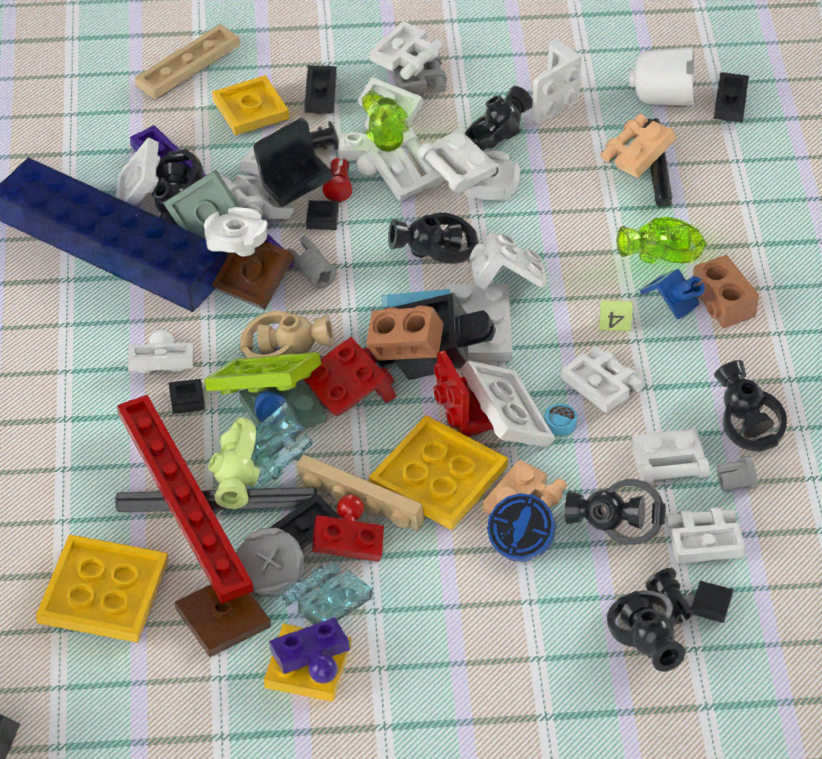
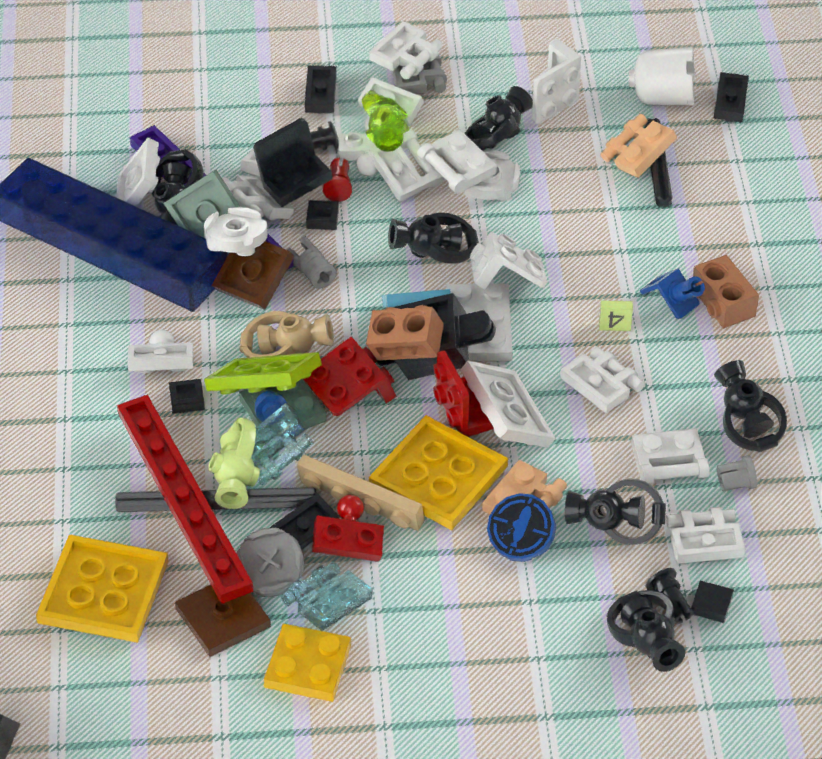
tan plate [135,24,240,99] -> none
yellow plate [212,75,289,136] -> none
dark purple plate [269,617,350,684] -> none
medium azure tile [544,404,577,436] -> none
clear neon green piece [616,217,707,263] -> none

